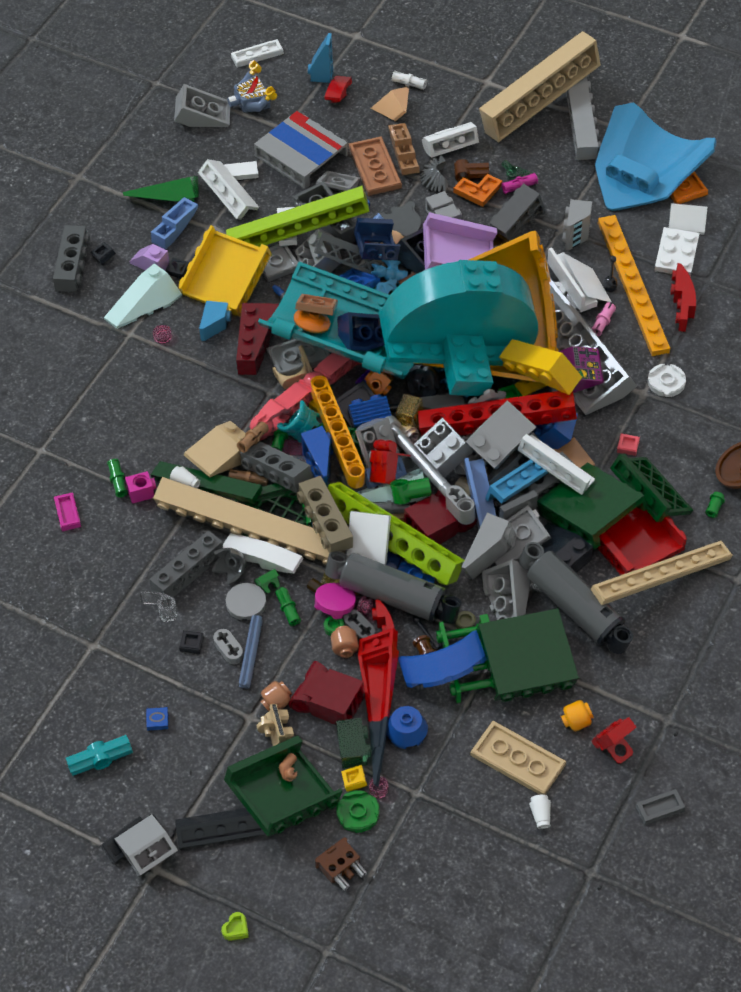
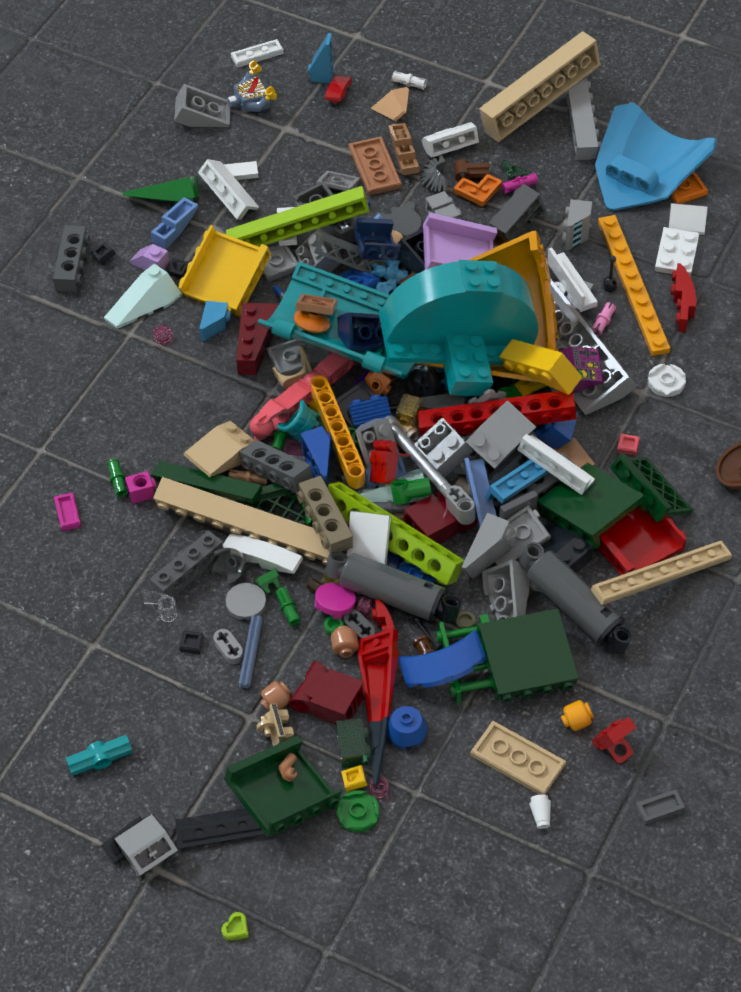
blue tile [146,707,168,731] -> none
white cone [170,466,200,489] -> none
medium nougat pin [237,421,269,453] -> none
light grey panel [254,111,348,189] -> none
reddish brown piece [315,837,367,891] -> none
white sticker [562,252,611,302] -> none
green pin [705,492,725,518] -> none

